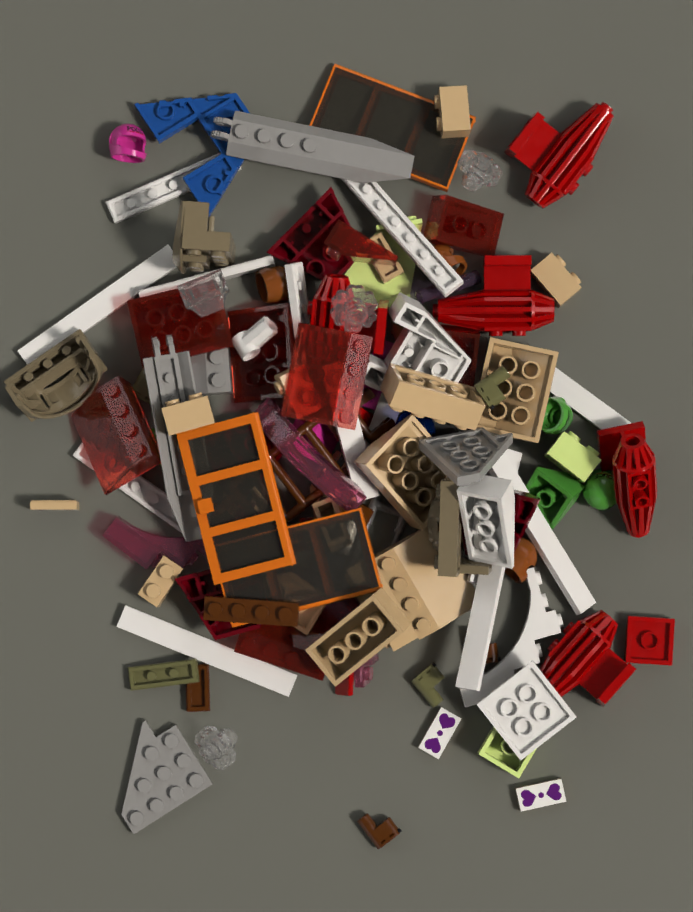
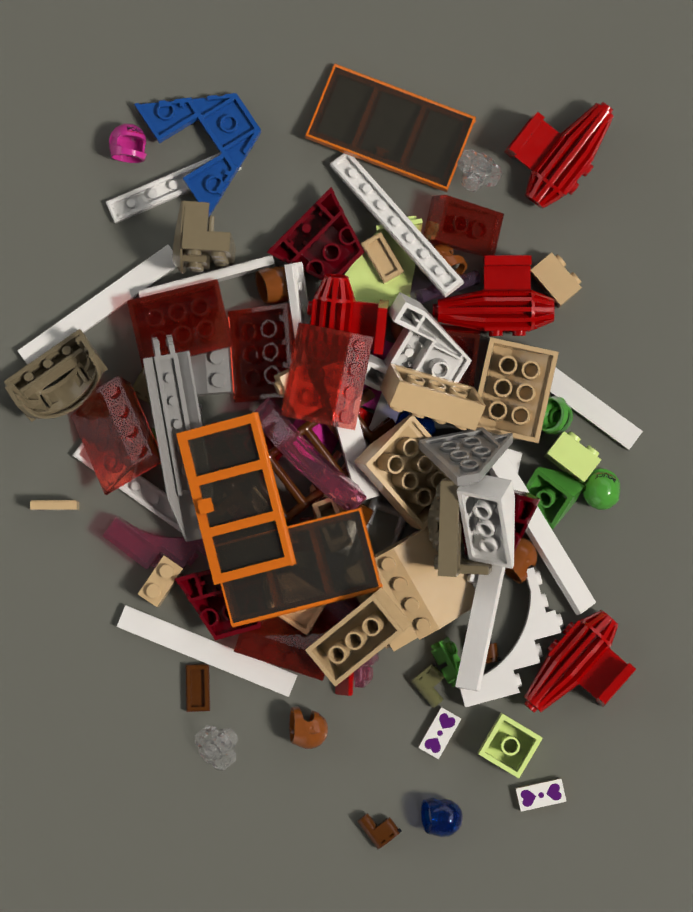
light grey wing [121,720,213,834] -> none
olive tile [128,659,200,691] -> none
tan brick [161,392,215,436] -> none
clear slope [177,269,230,318] -> none
reddish brown plate [203,595,300,627] -> none
light grey hinge [210,111,415,183] -> none
white piece [231,316,278,361] -> none
clear red slope [324,219,399,266] -> none
clear plant [330,284,378,333] -> none
tan brick [434,85,471,139] -> none
olive piece [474,365,511,410] -> none
white plate [477,660,577,761] -> none
red piece [597,421,657,538] -> none
red plate [625,616,675,666] -> none
none -> dark orange helmet [289,706,328,749]
none -> clear blue helmet [421,798,463,837]
none -> bright green hinge [431,637,461,687]

